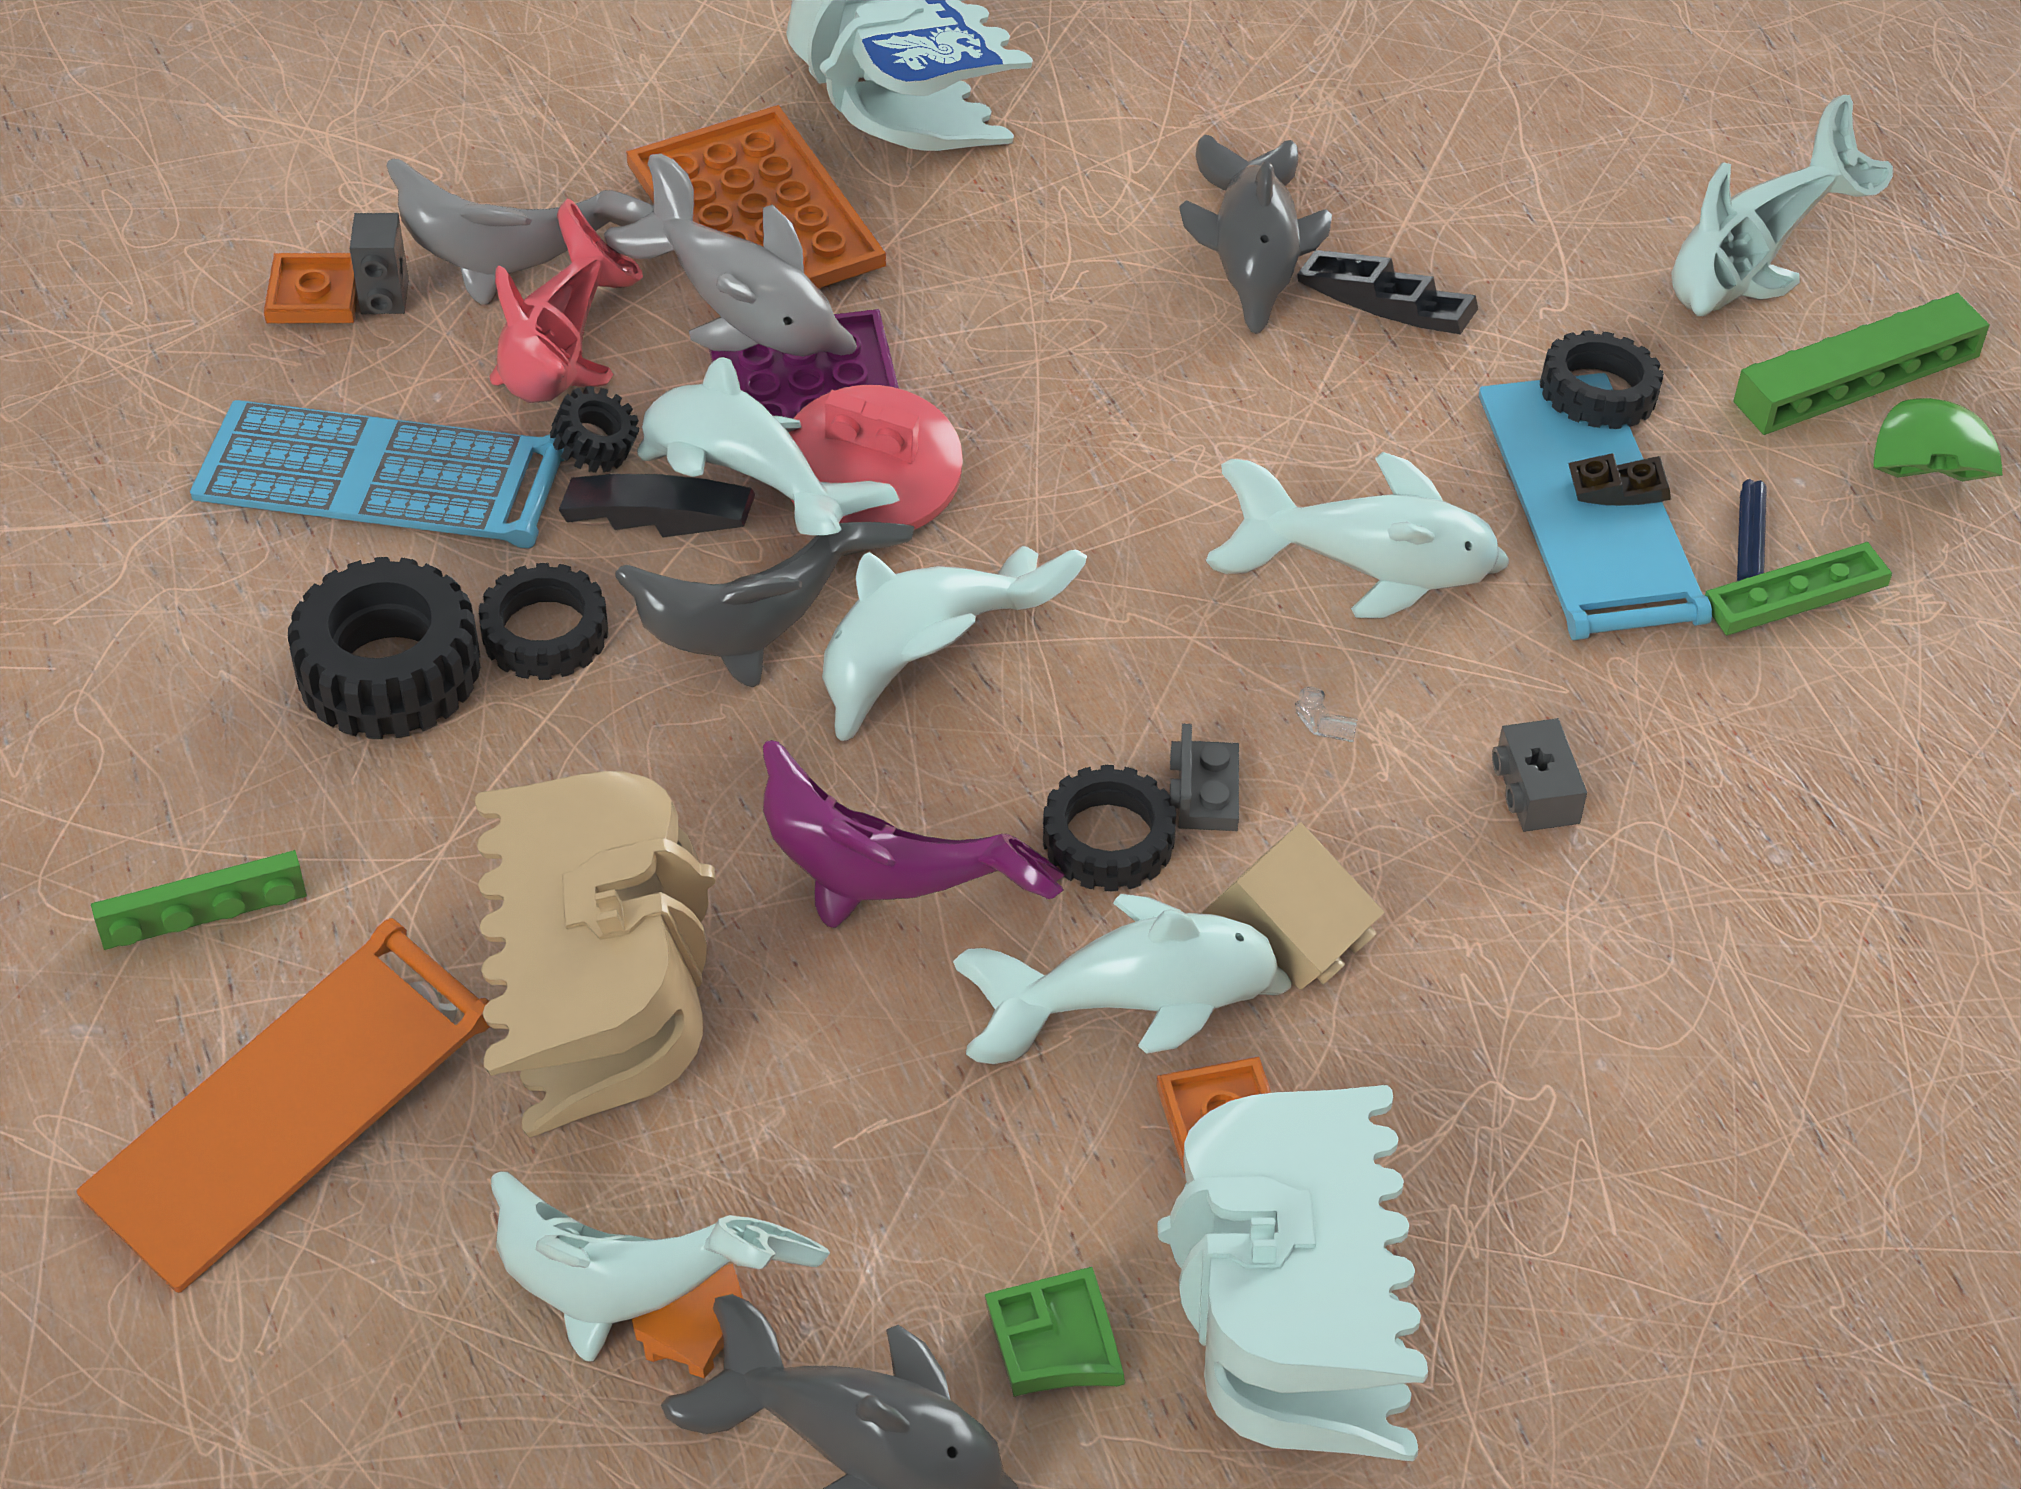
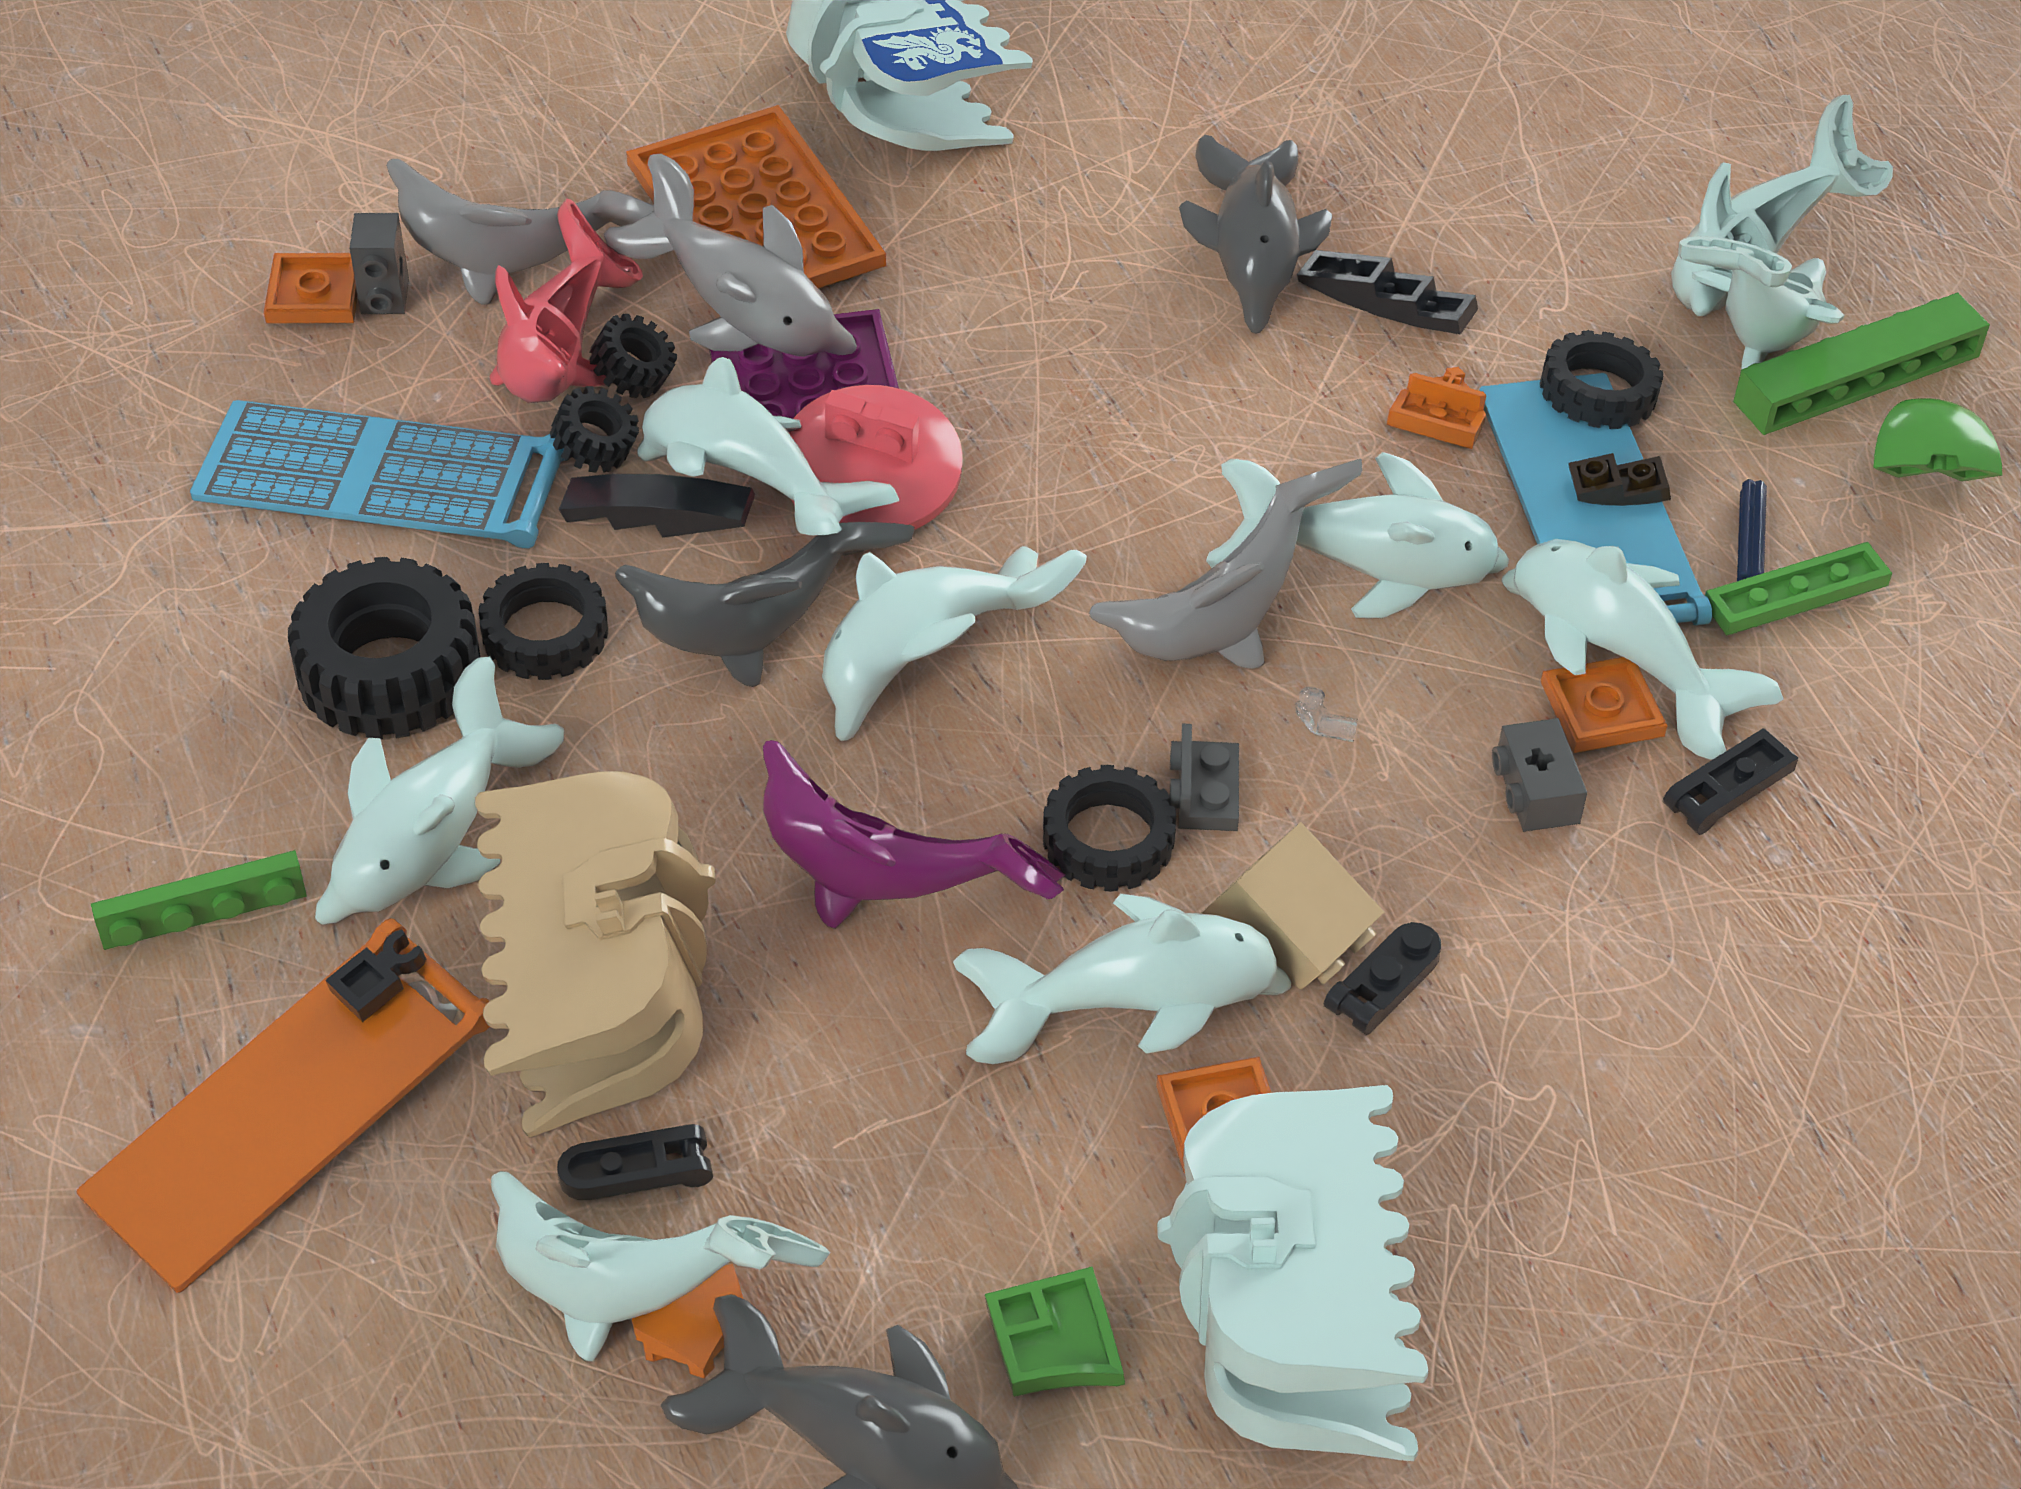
none -> light aqua animal [315,656,564,925]
none -> black plate [325,929,427,1022]
none -> black plate [557,1124,713,1200]
none -> black tyre [589,314,677,399]
none -> light grey animal [1089,458,1362,669]
none -> black plate [1323,922,1441,1035]
none -> orange slope [1387,367,1487,449]
none -> light aqua animal [1502,539,1784,760]
none -> orange plate [1541,657,1667,753]
none -> black plate [1663,728,1798,835]
none -> light aqua animal [1678,236,1844,369]

